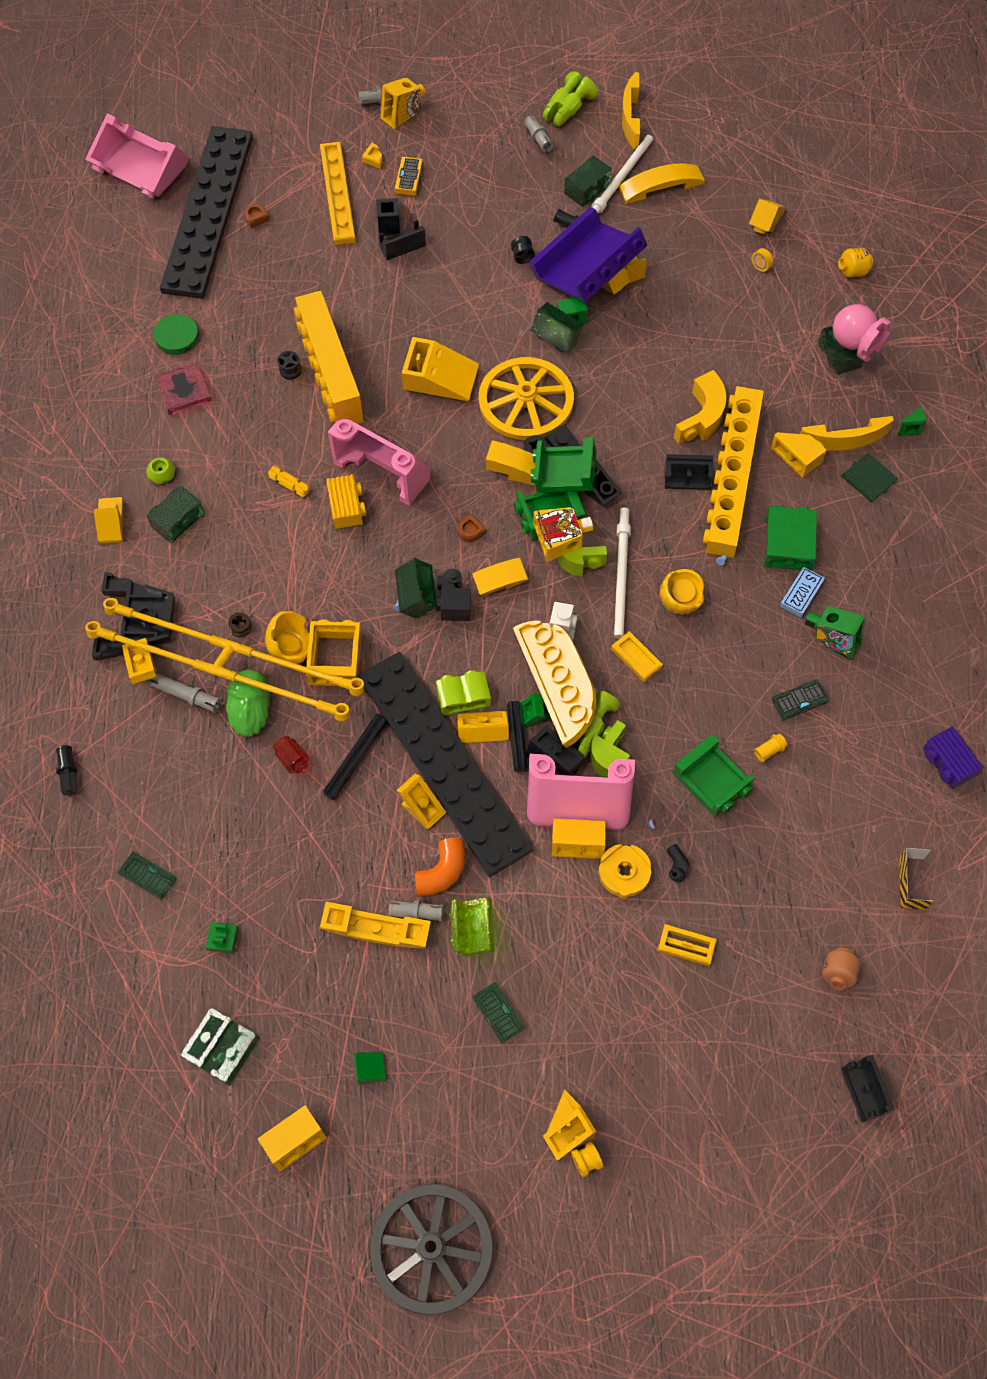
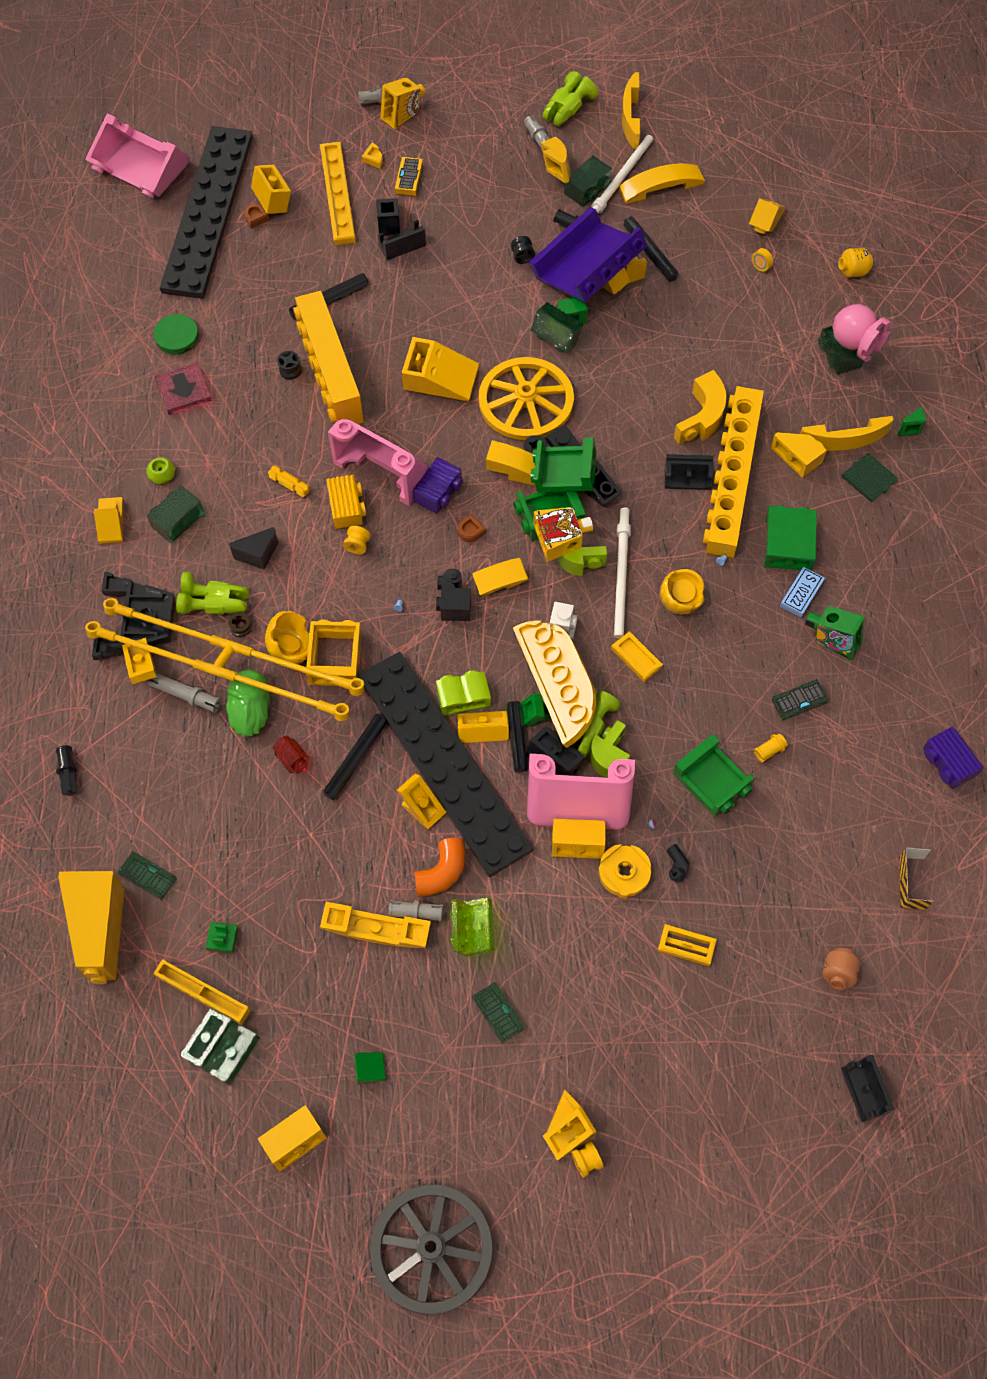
clear green brick [395,558,437,619] -> none
none -> yellow slope [58,871,125,984]
none -> yellow piece [153,959,251,1025]
none -> lime piece [176,572,249,615]
none -> black slope [229,527,278,570]
none -> yellow brick [251,165,291,214]
none -> black axle [289,273,368,320]
none -> yellow wheel [343,526,371,555]
none -> dark purple brick [413,457,463,514]
none -> yellow slope [541,137,571,183]
none -> black axle [624,216,678,281]

